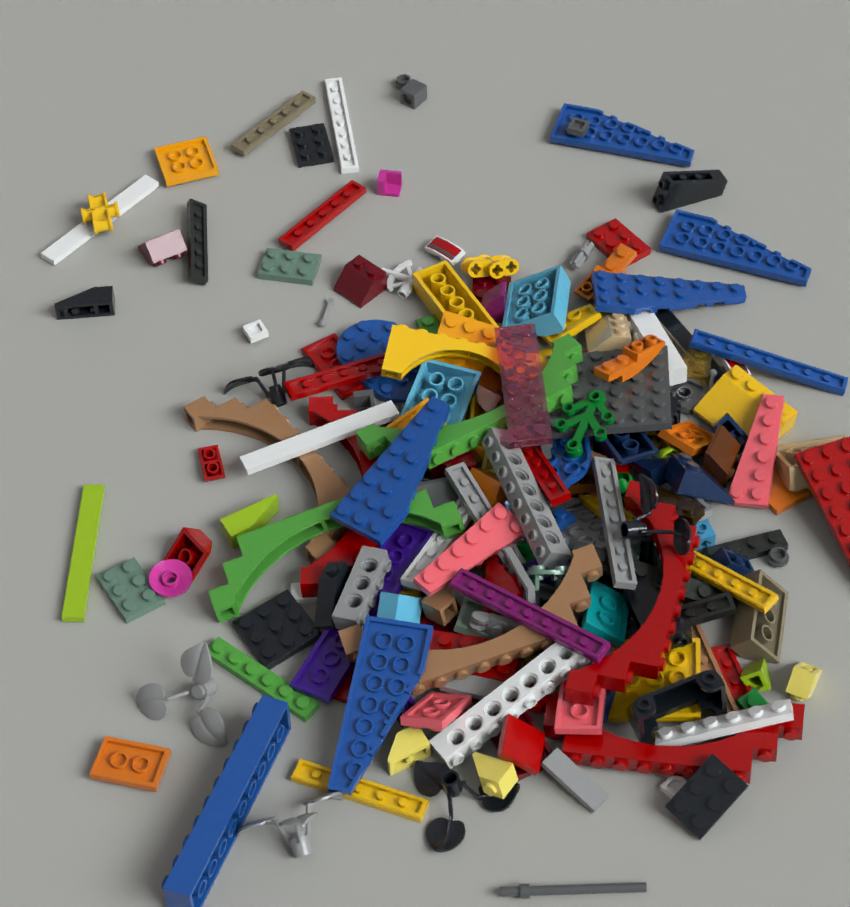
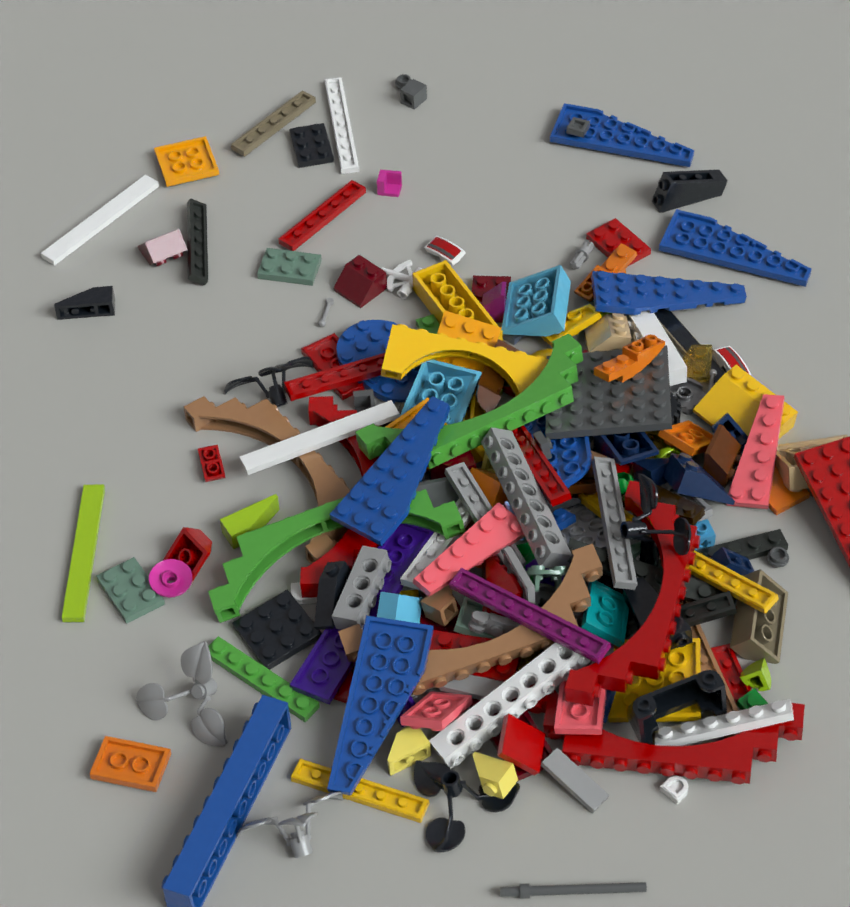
yellow axle [80,191,120,235] -> none
white plate [242,319,269,344] -> none
yellow axle [461,254,519,279] -> none
clear pink plate [494,323,553,449] -> none
green plant [555,390,615,458] -> none
black plate [665,754,749,840] -> none
blue tile [689,329,848,396] -> none
light yellow slope [785,661,823,701] -> none

